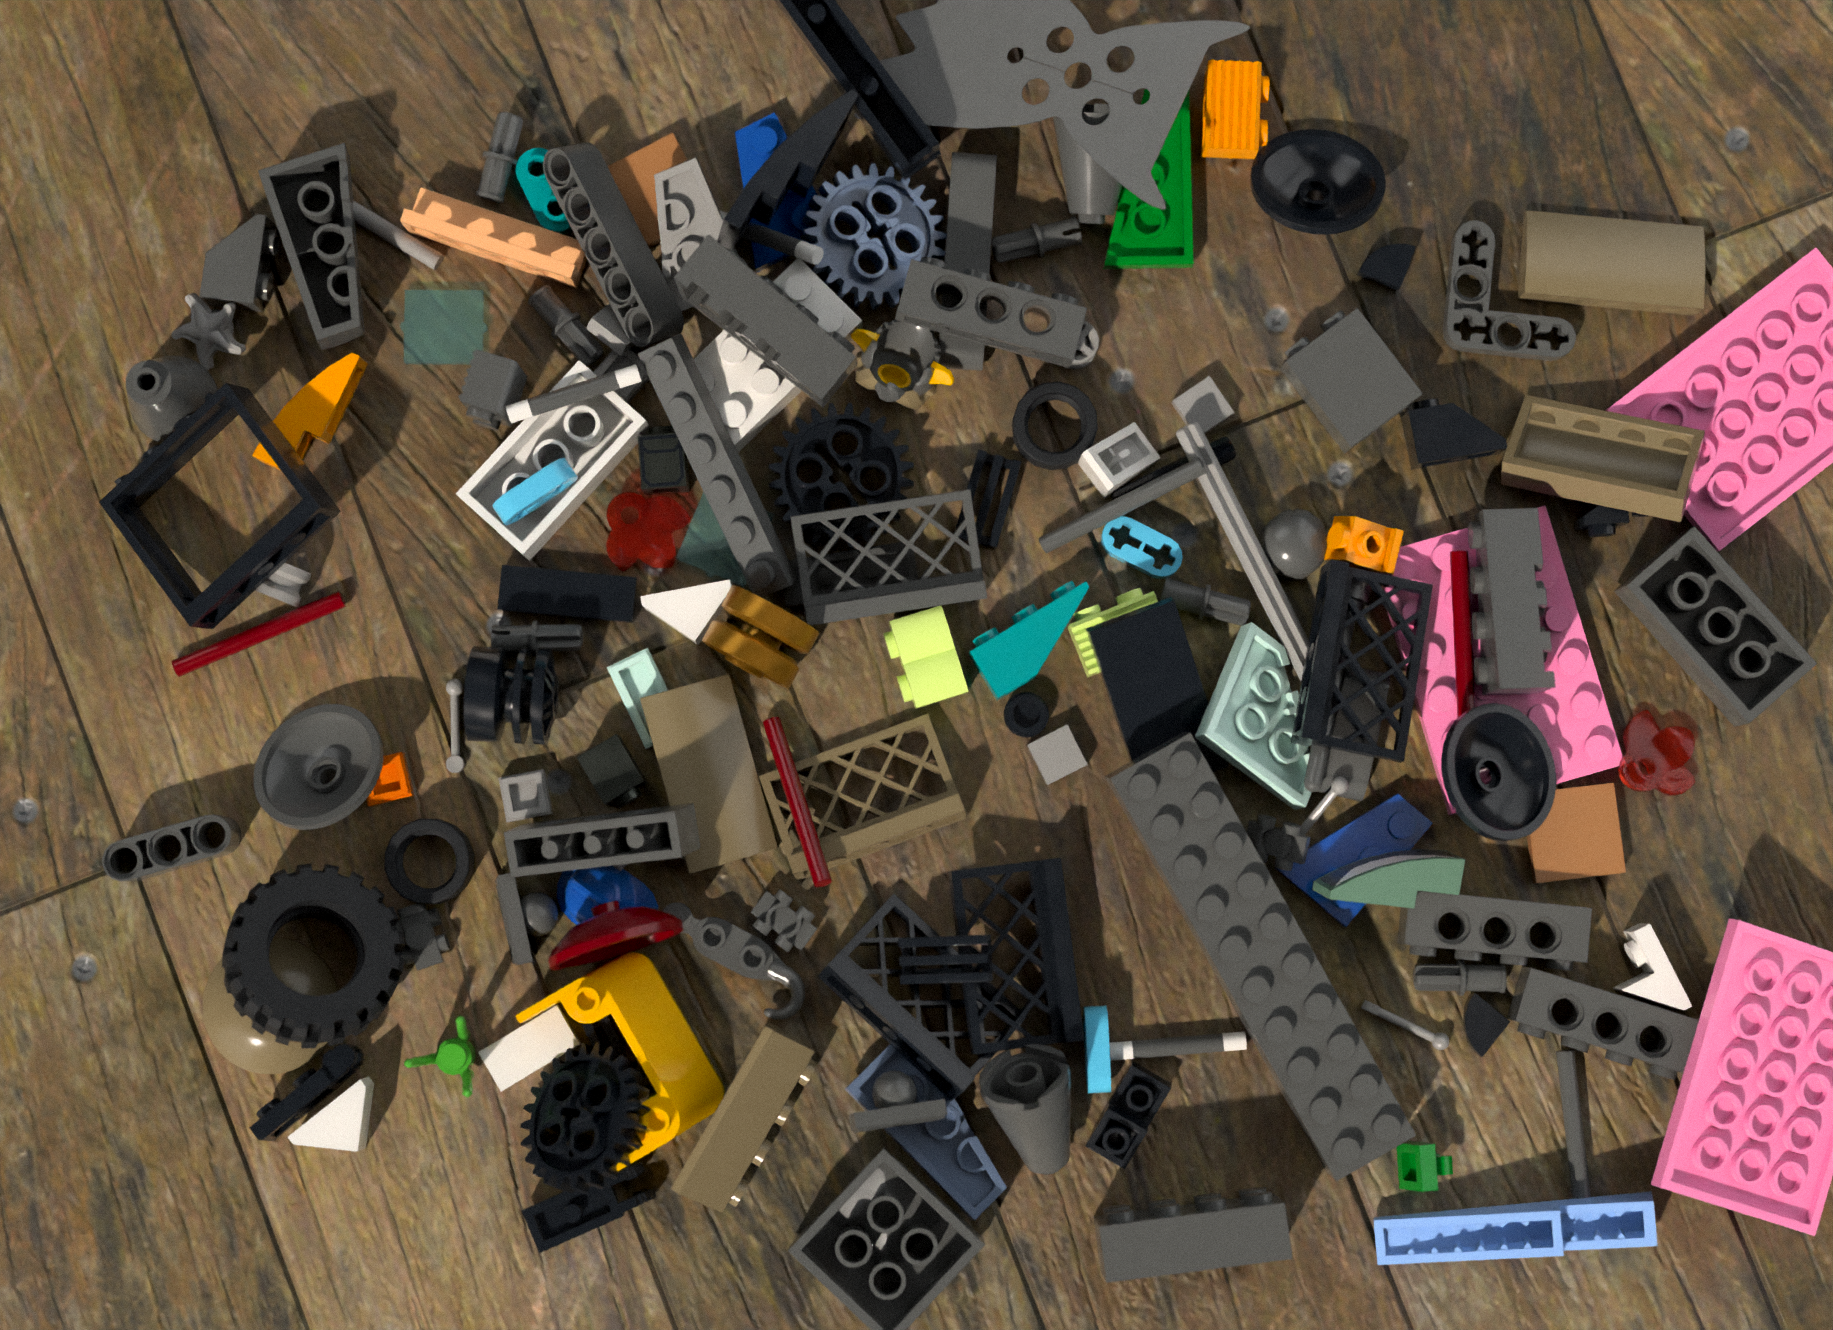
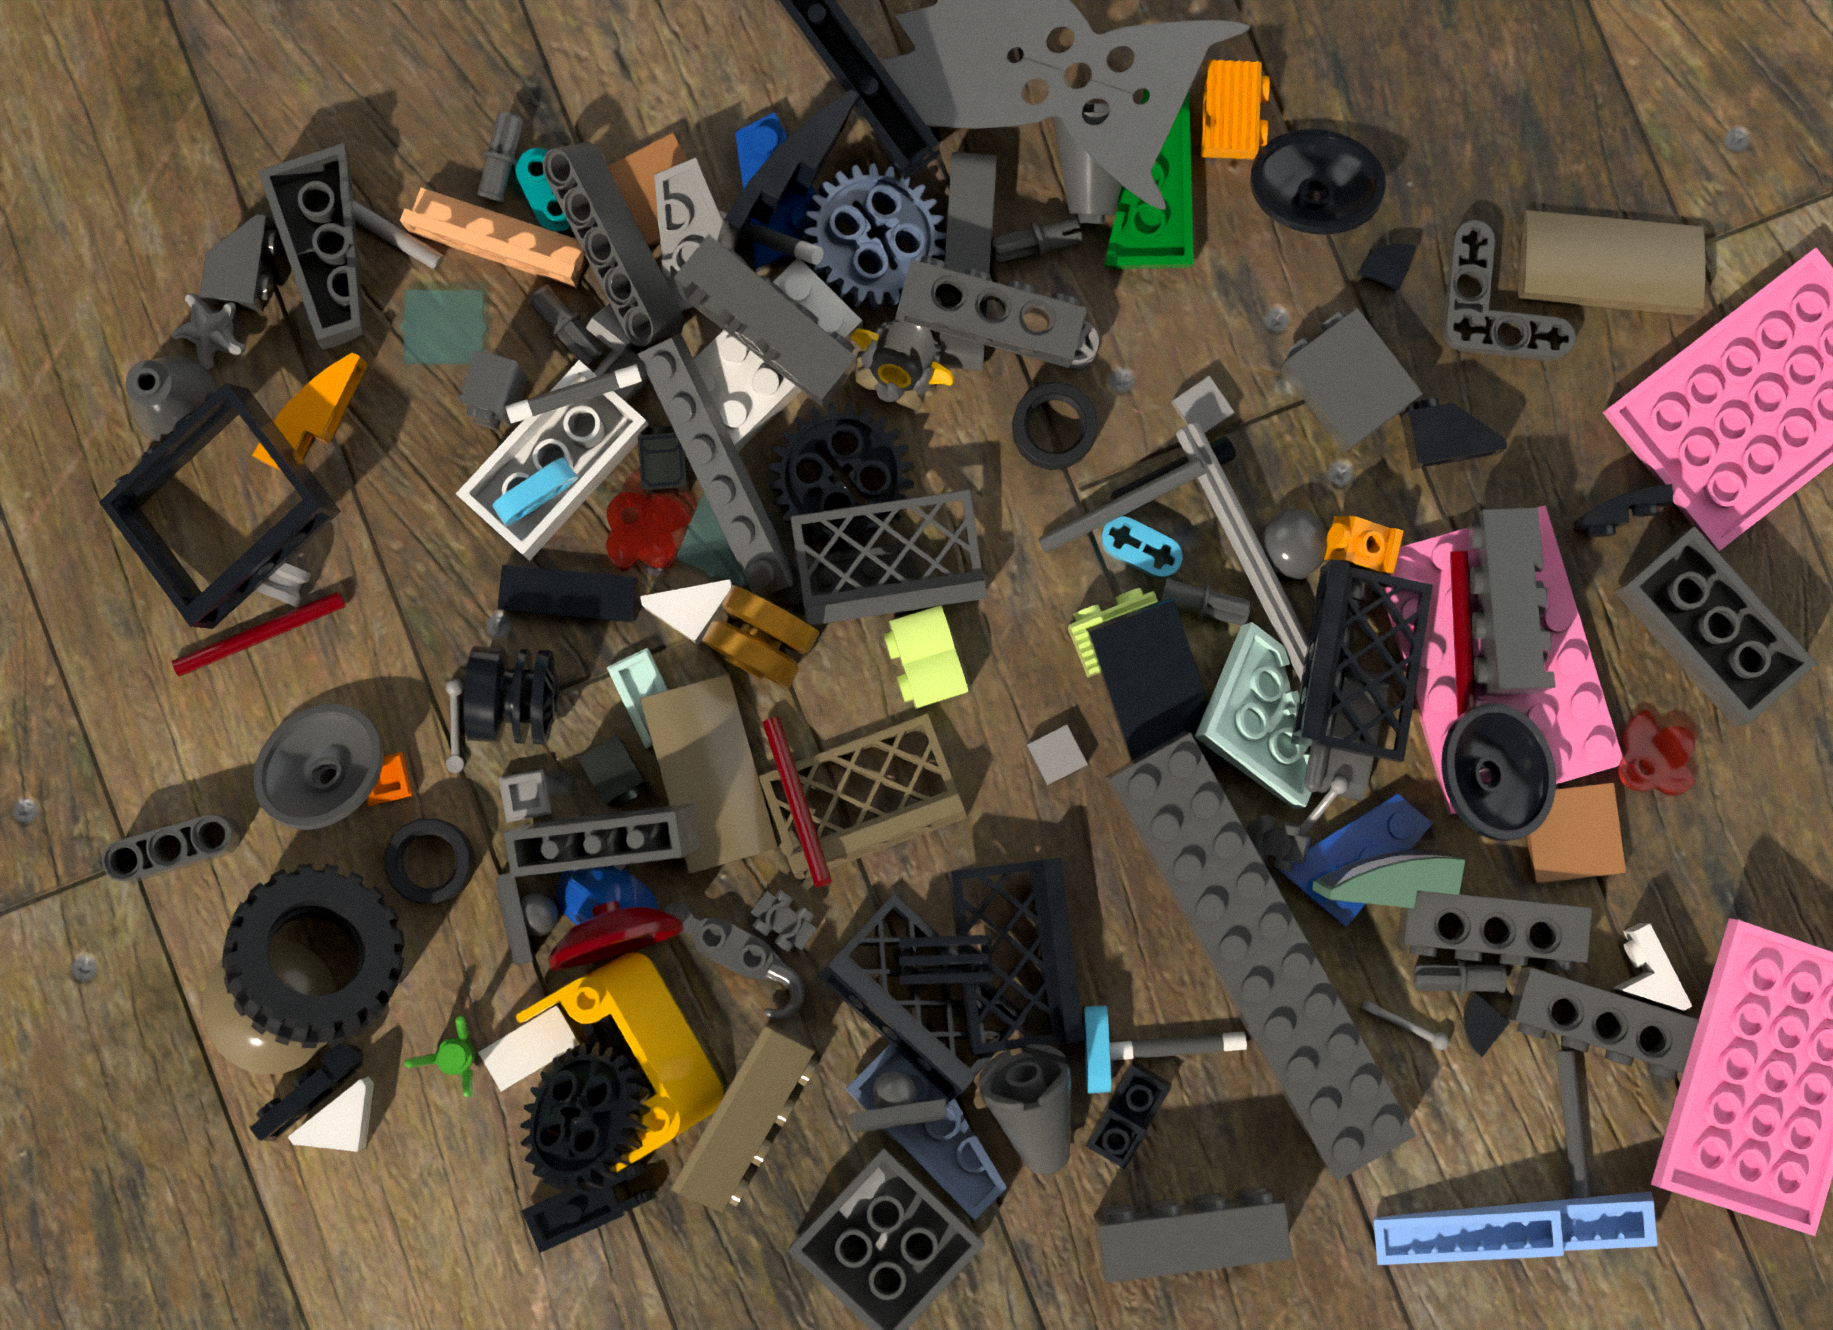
dark grey piece [396,903,450,971] -> none
dark grey axle [491,621,583,657] -> none
black tile [955,449,1021,549] -> none
teal slope [969,580,1089,701] -> none
black tile [1003,692,1049,738] -> none
white slope [1078,422,1161,499] -> none
green tile [1397,1141,1453,1192] -> none
dark tan slope [1501,395,1705,522] -> none

